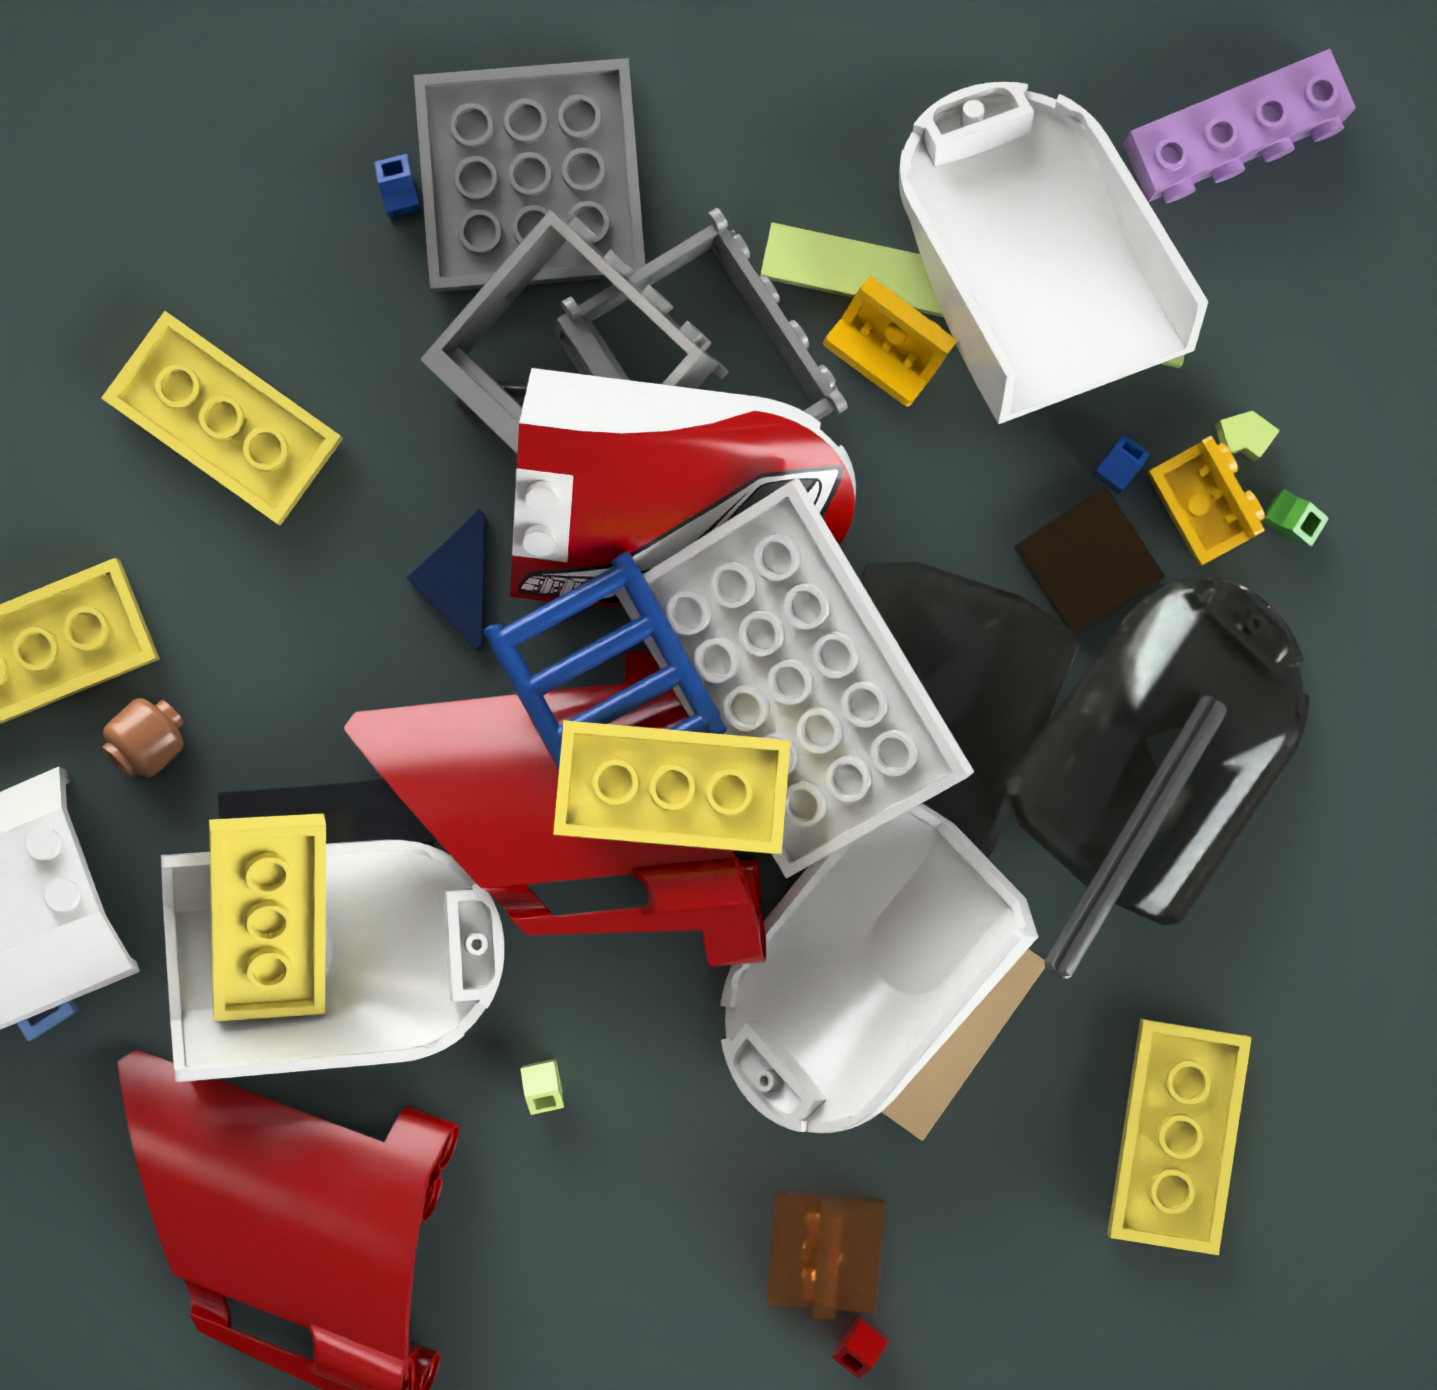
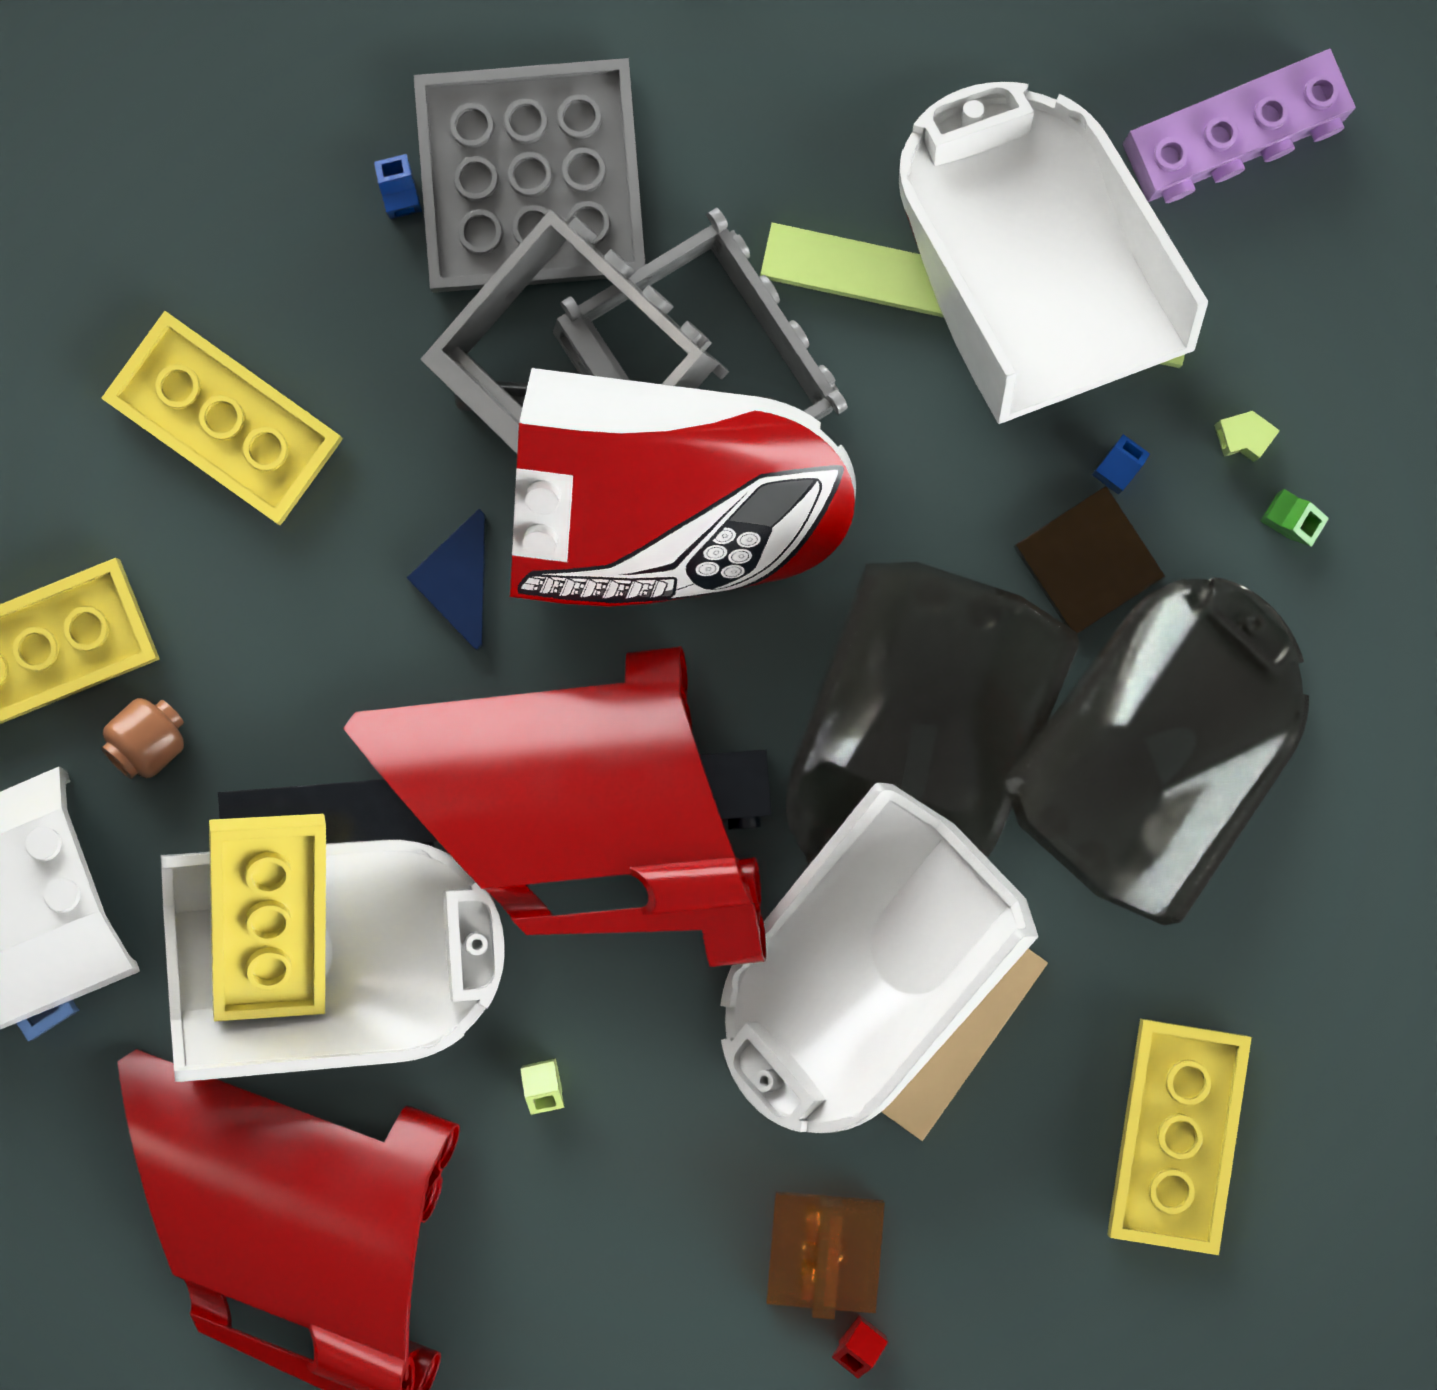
blue bar [484,551,727,770] -> none
light yellow plate [553,721,791,855] -> none
white plate [615,478,974,878] -> none
yellow bracket [823,276,958,407] -> none
dark grey axle [1044,695,1227,979] -> none
yellow bracket [1146,436,1265,567] -> none

